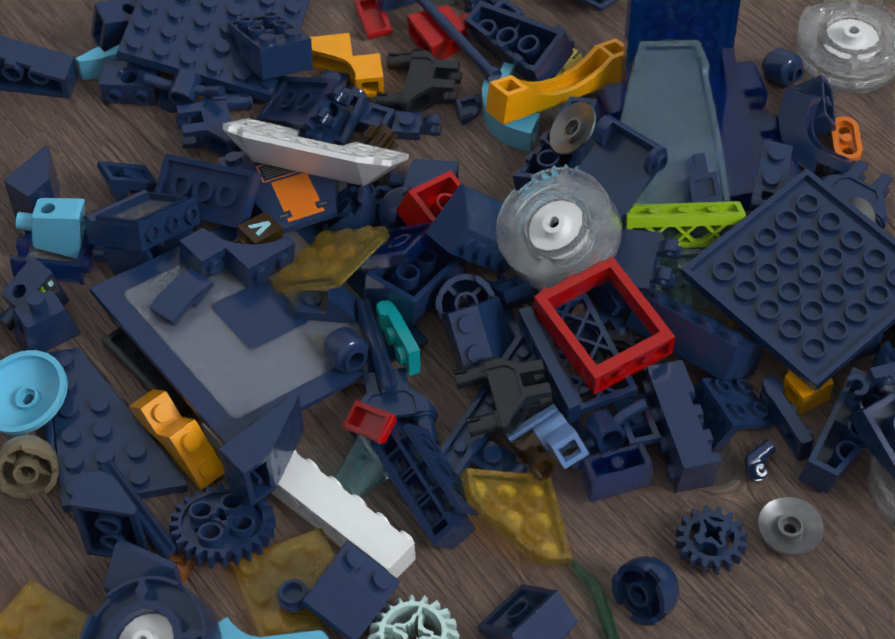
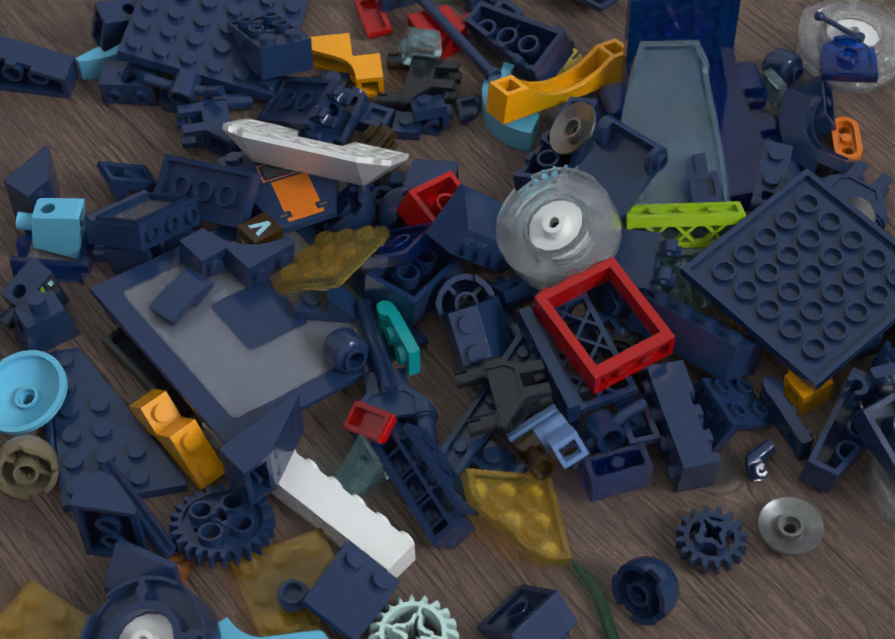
none -> clear light blue bracket [399,27,442,65]
none -> dark blue bracket [409,94,453,131]
none -> clear light blue tile [760,69,788,108]
none -> dark blue hinge [814,11,865,44]
none -> clear blue tile [819,35,879,83]

